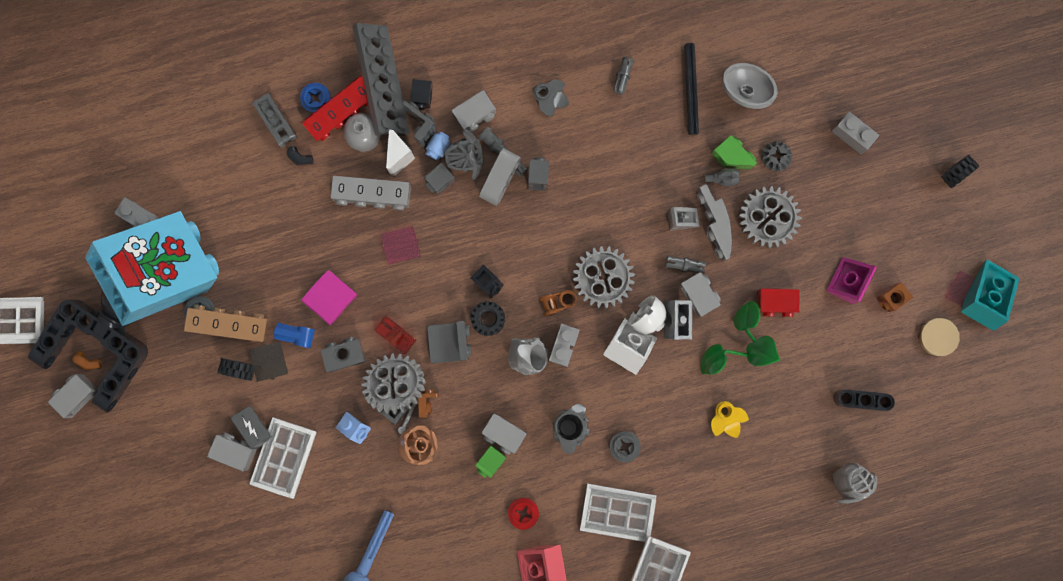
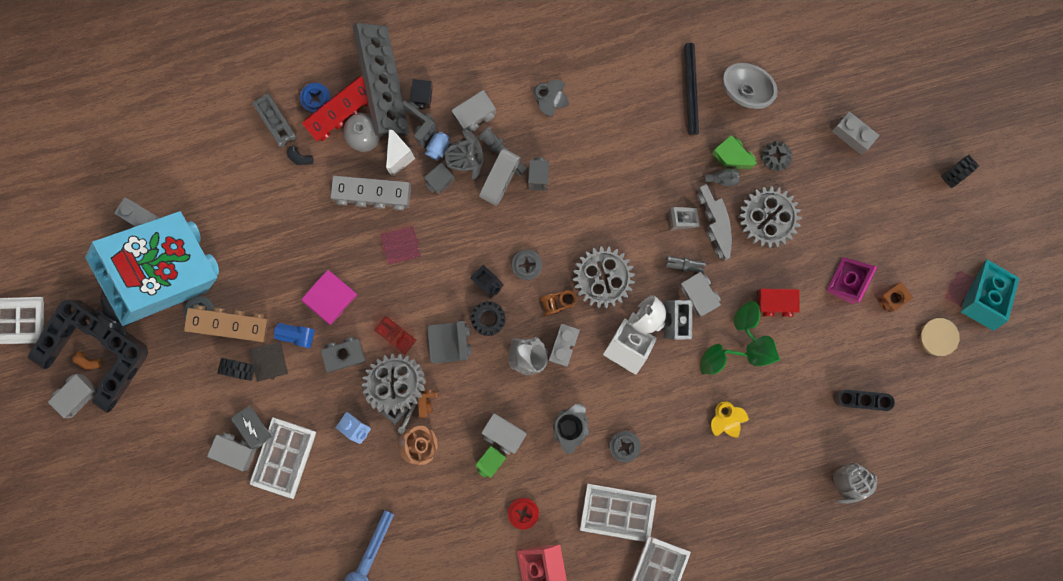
dark grey axle [613,57,634,95] -> none
none -> dark grey gear [512,250,542,280]

